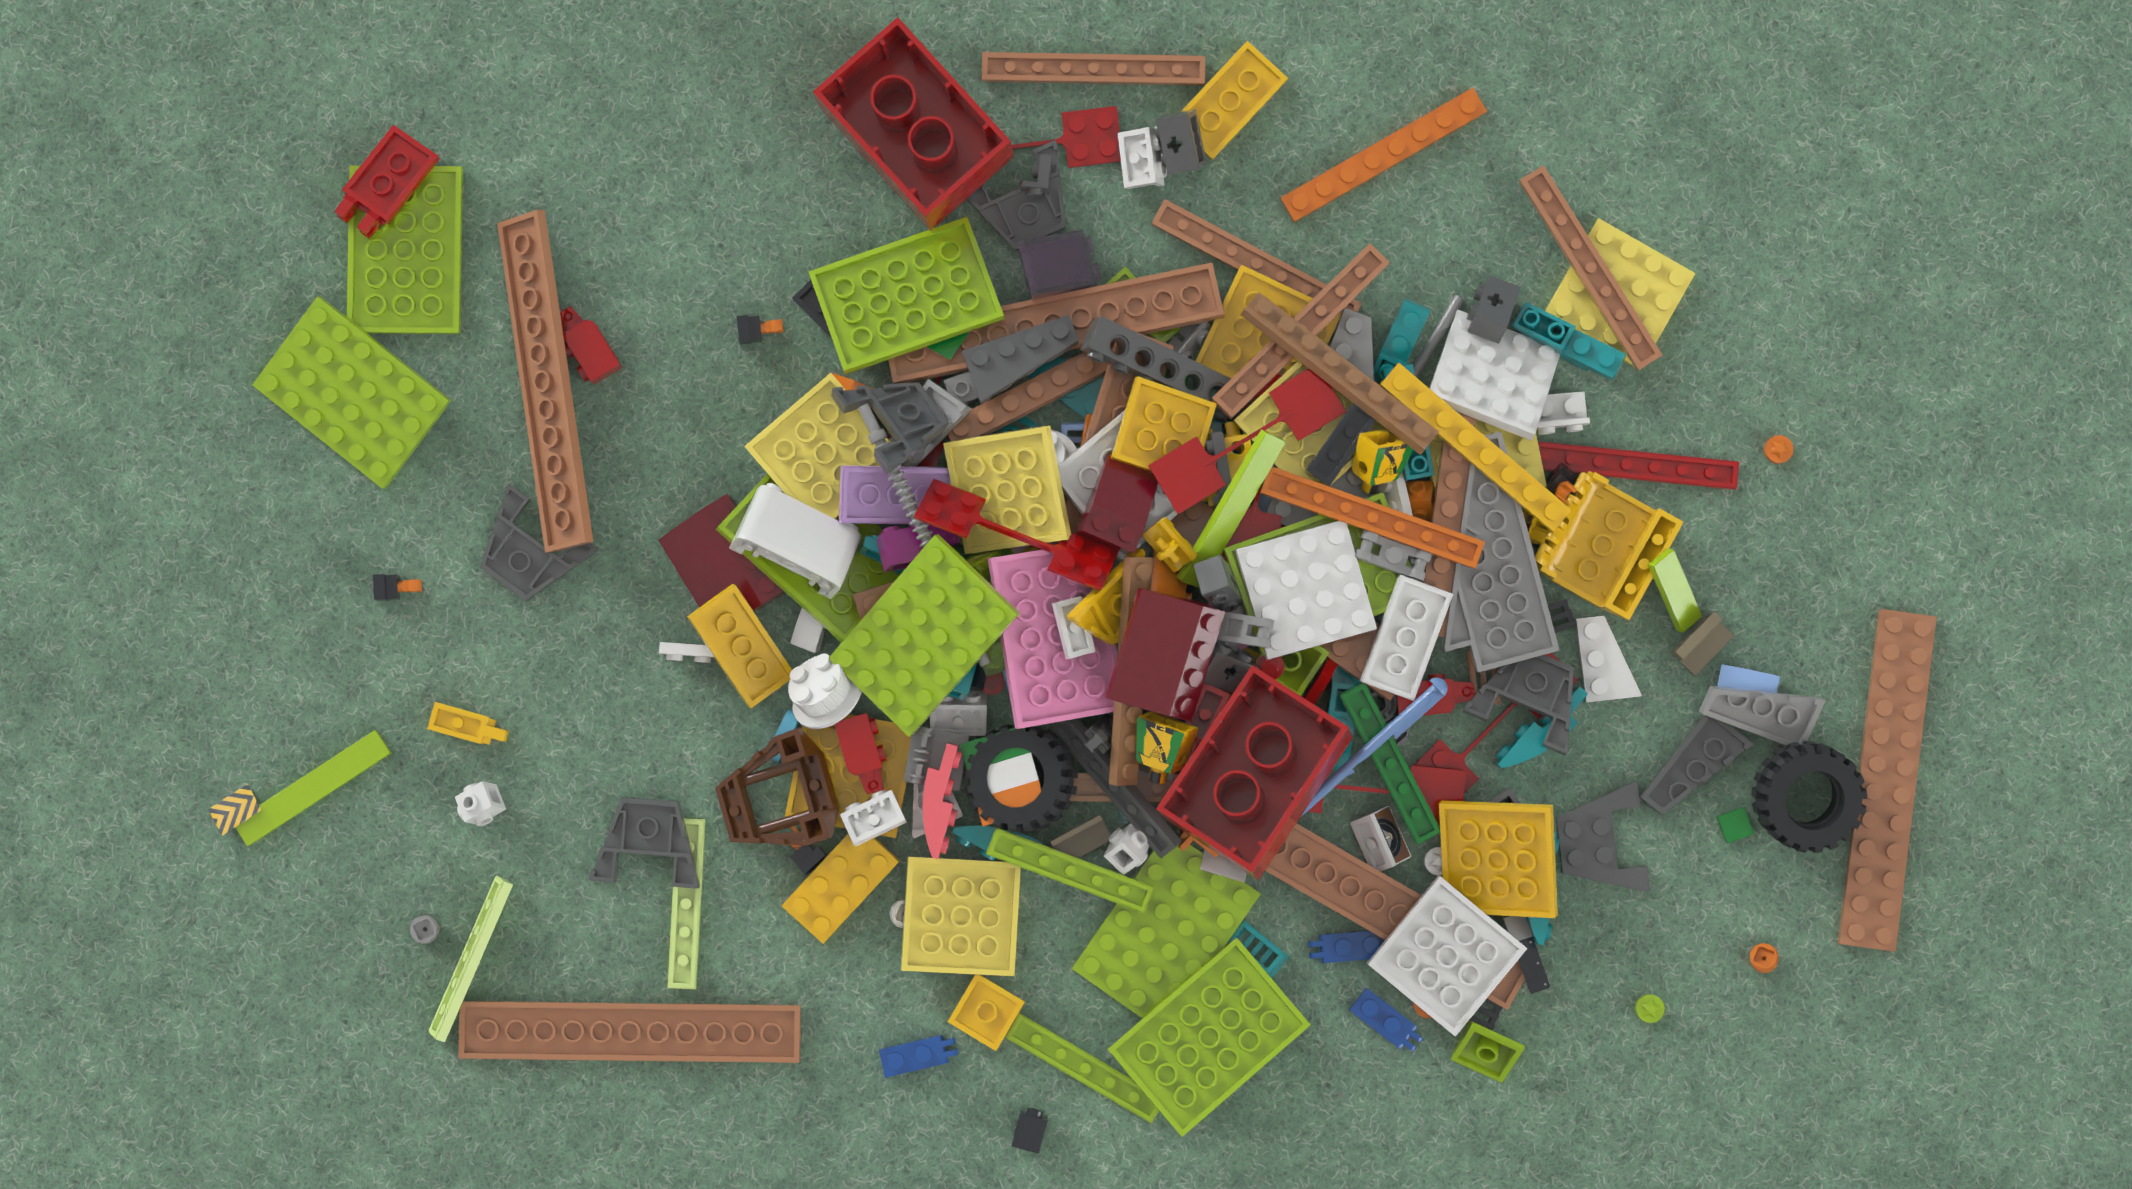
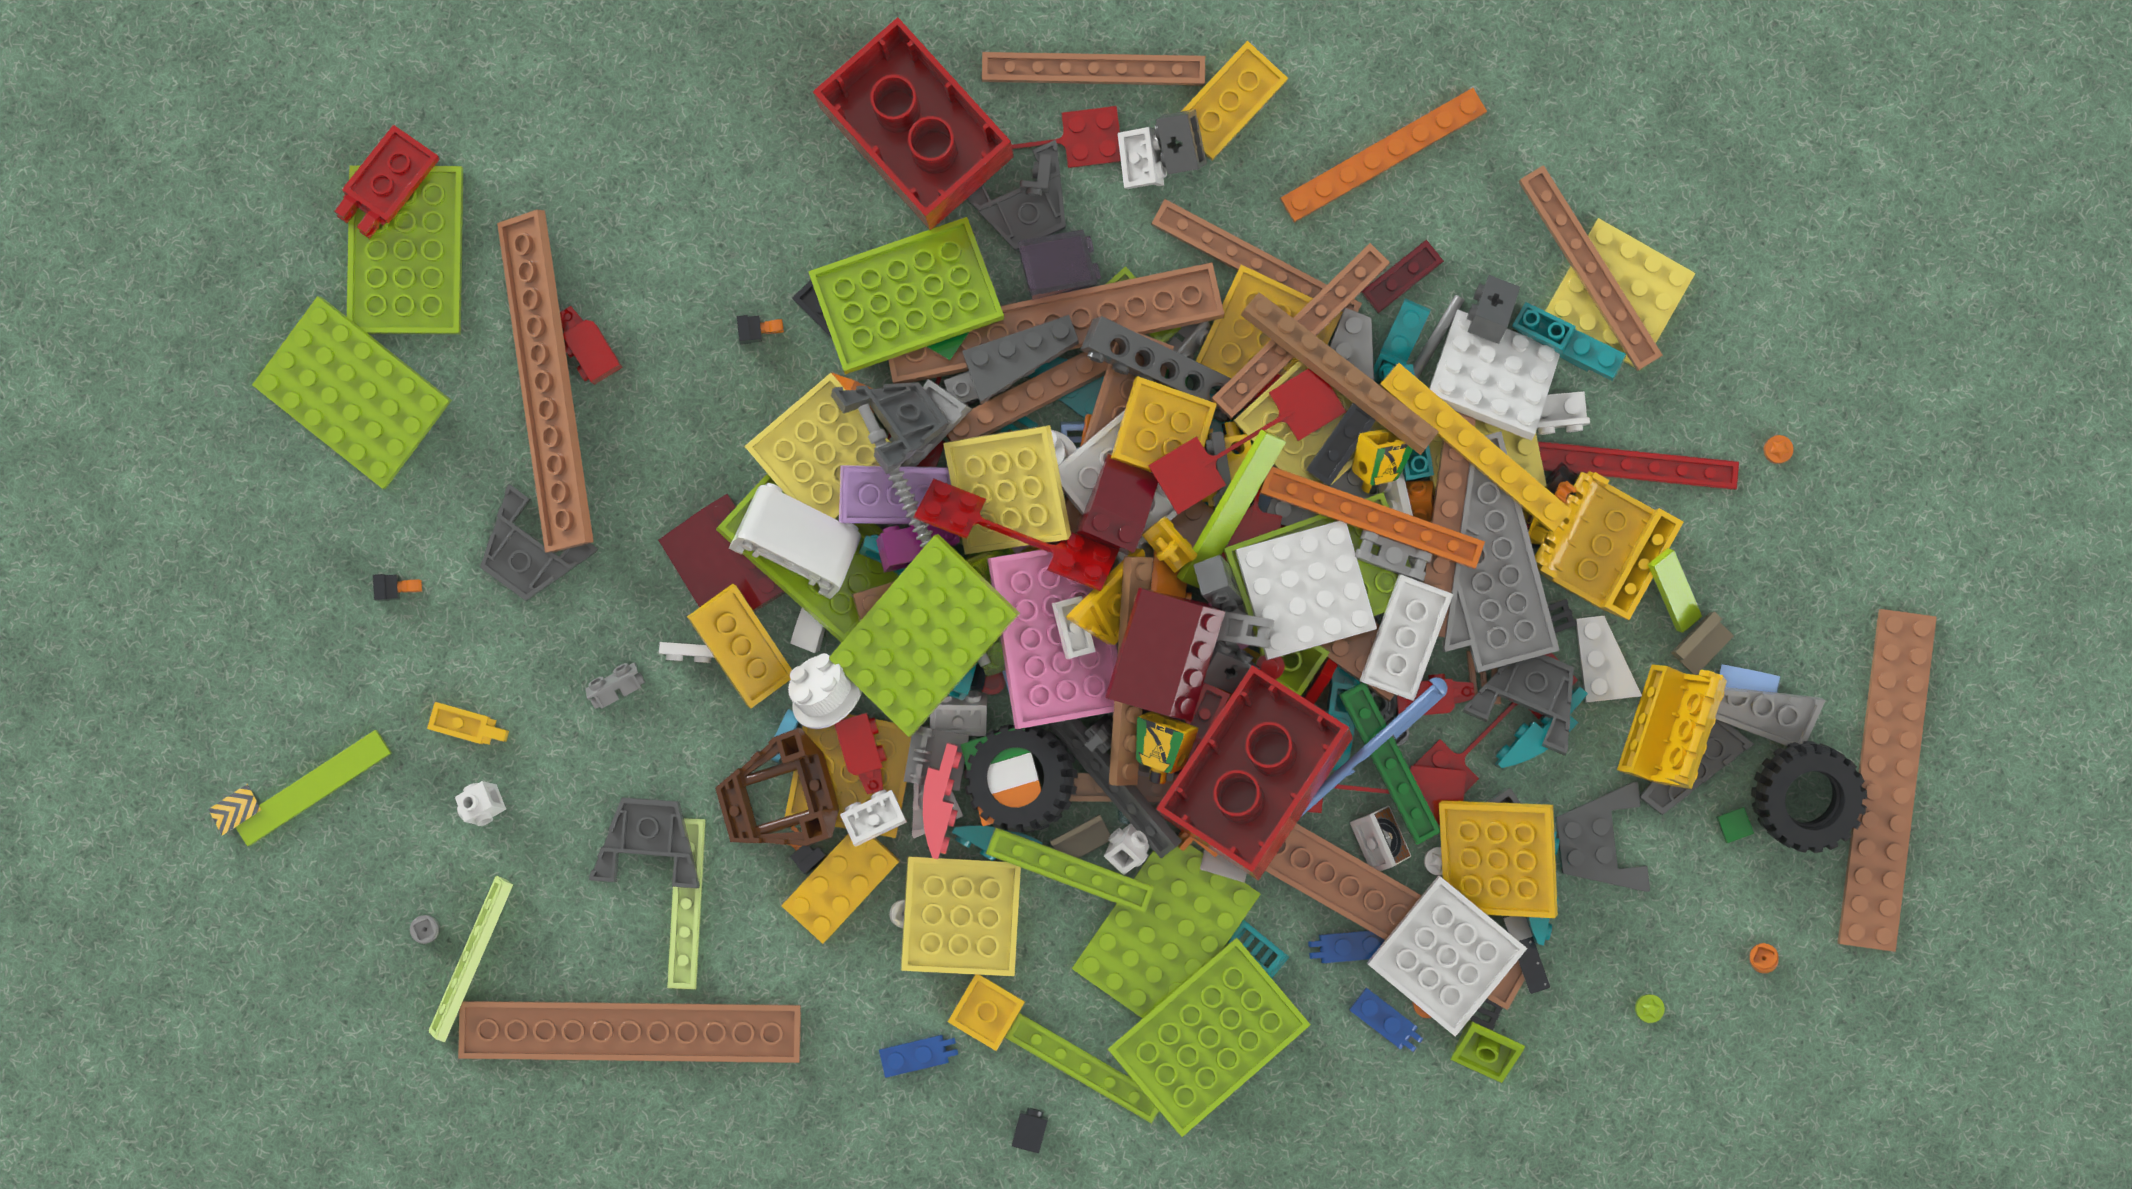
none -> light grey hinge [585,662,645,709]
none -> dark red tile [1361,239,1444,314]
none -> yellow slope [1617,664,1727,789]

